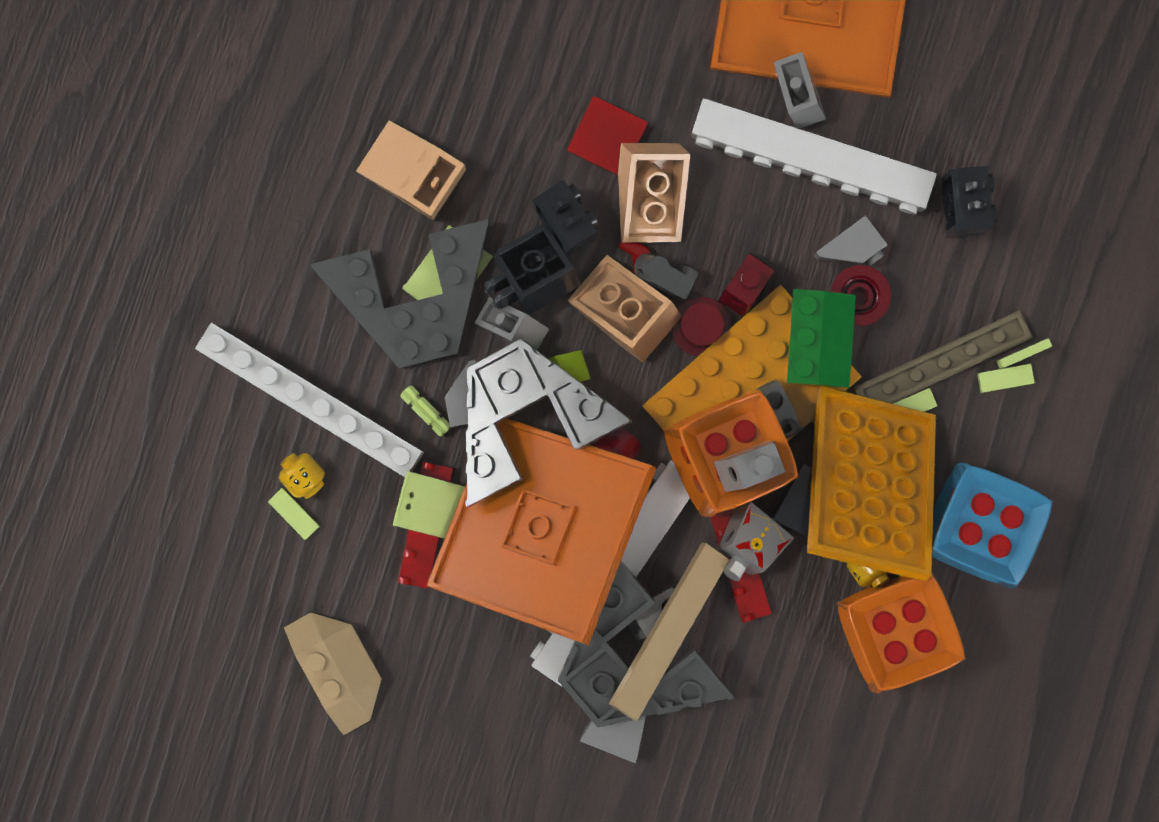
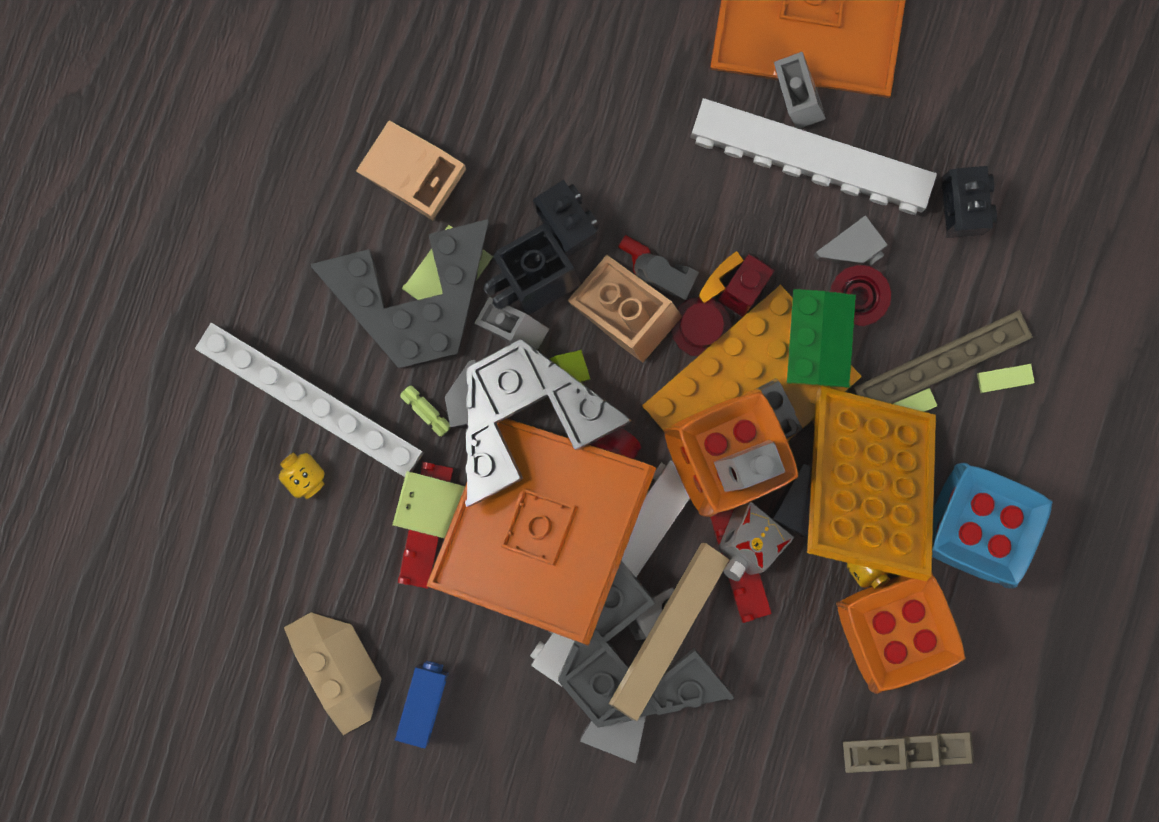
yellowish green piece [268,488,320,540] -> none
red tile [567,96,648,176] -> none
light nougat slope [618,143,690,242] -> none
yellowish green piece [997,338,1052,369] -> none
none -> blue window [395,660,449,749]
none -> light orange slope [699,251,744,303]
none -> dark tan slope [843,731,974,773]

